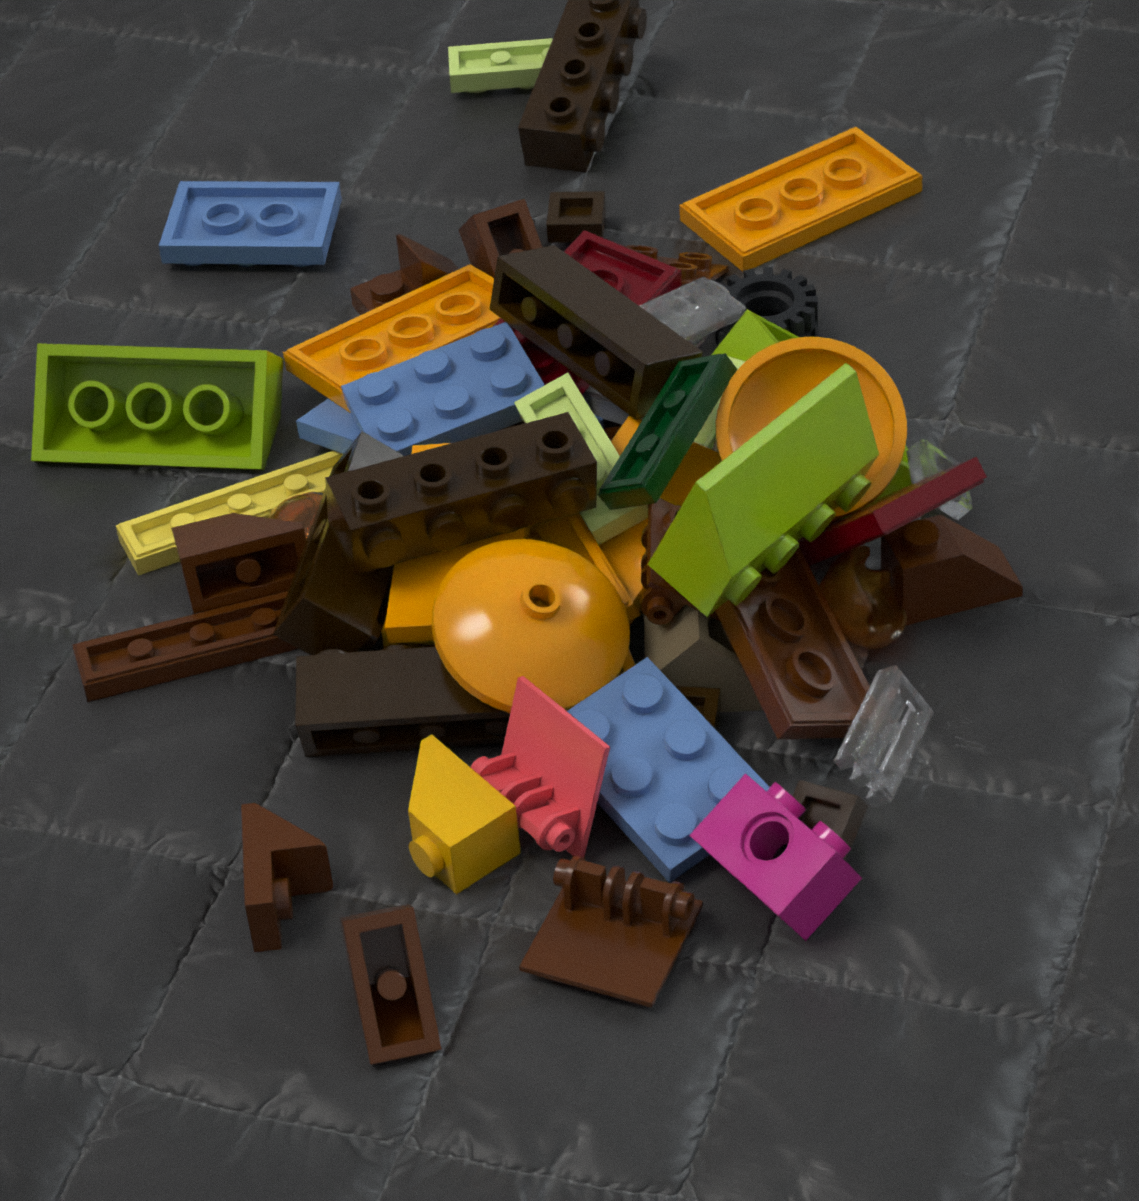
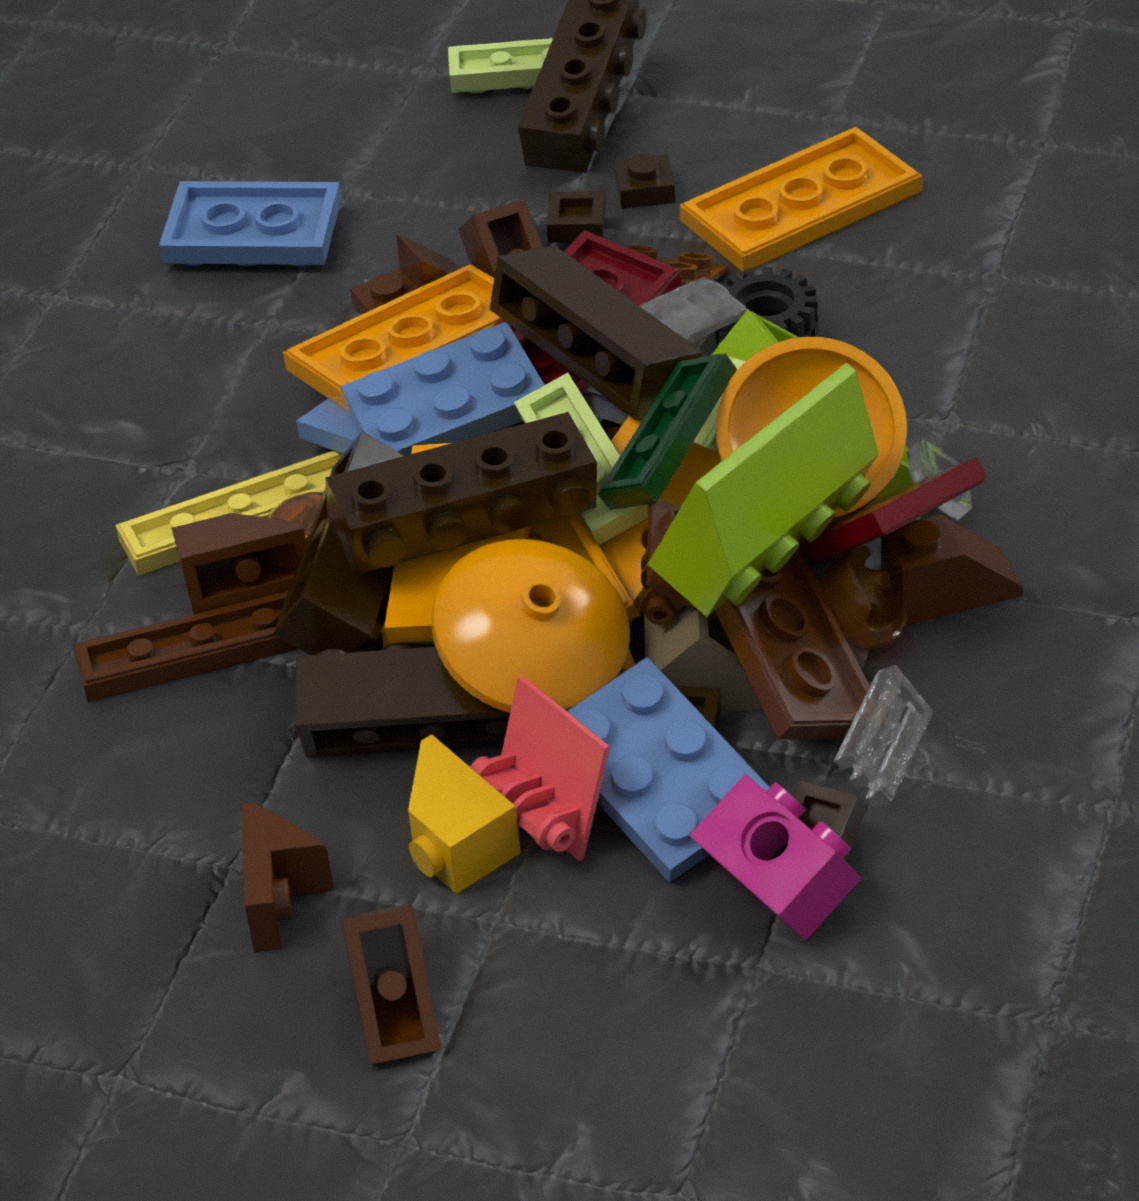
lime slope [31,343,284,470] -> none
reddish brown hinge [519,855,703,1008] -> none
none -> dark brown plate [614,154,675,209]

